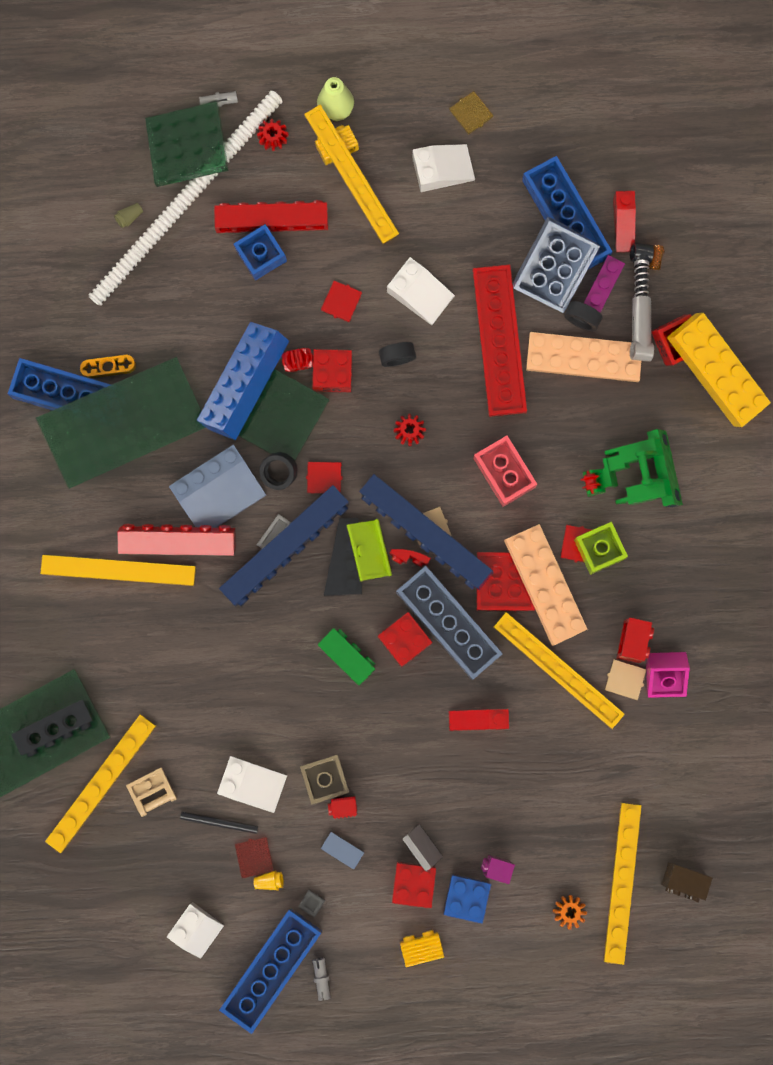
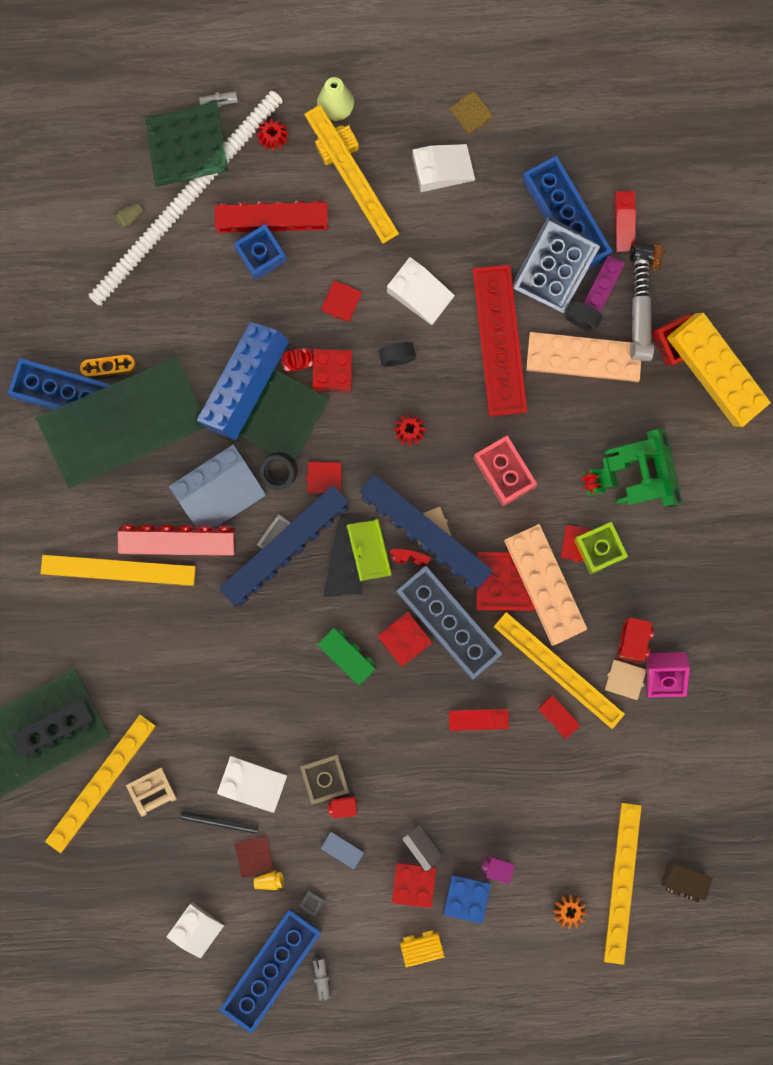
none -> red slope [537,695,580,739]

